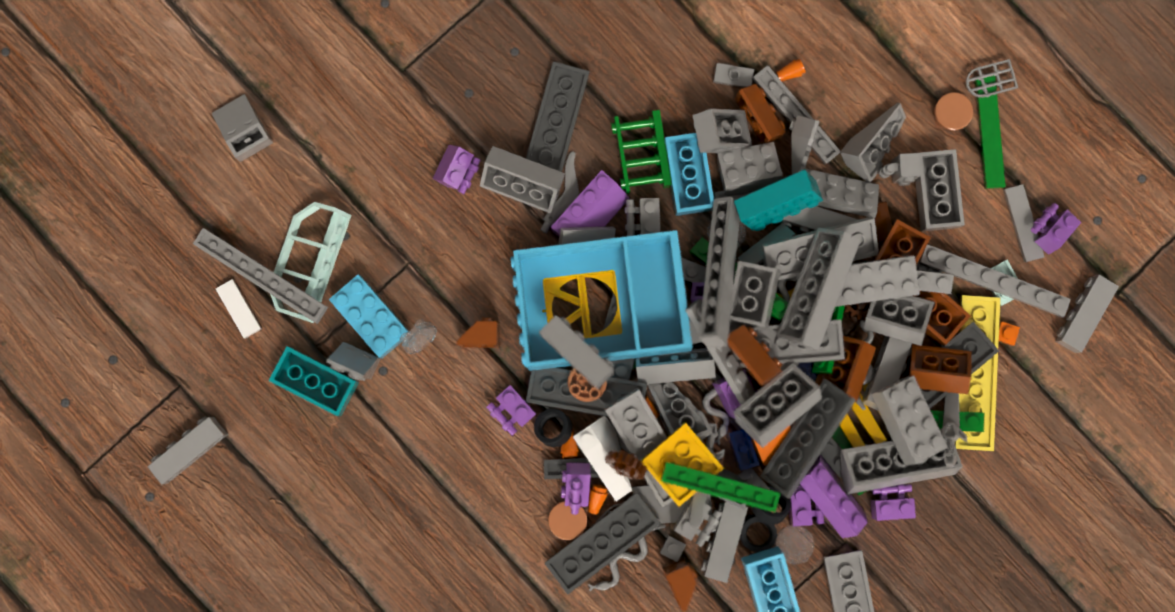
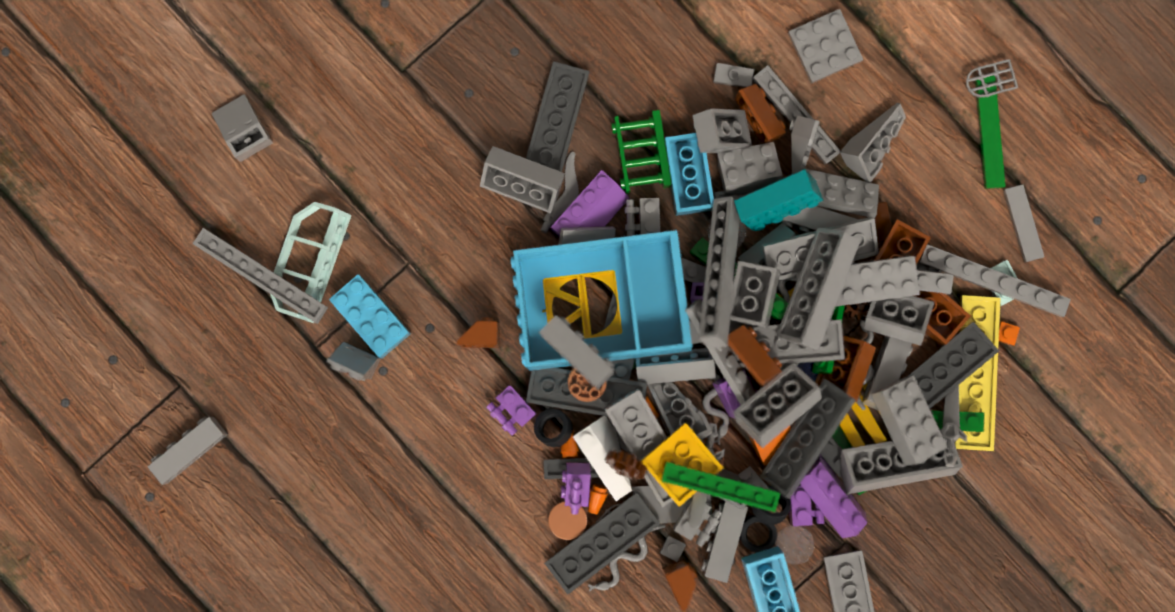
white tile [216,279,262,339] -> none
teal brick [269,346,359,416] -> none
clear tile [400,319,437,354] -> none
medium lavender brick [432,145,481,194] -> none
clear blue brick [726,428,759,471] -> none
orange cone [776,59,806,81] -> none
medium lavender brick [870,484,916,521] -> none
light grey brick [878,153,921,186] -> none
dark orange slope [909,344,972,395] -> none
light grey brick [915,149,965,232] -> none
nougat tile [934,92,973,131] -> none
medium lavender brick [1031,203,1081,255] -> none
light grey brick [1055,275,1119,353] -> none
none -> light grey plate [788,9,864,84]

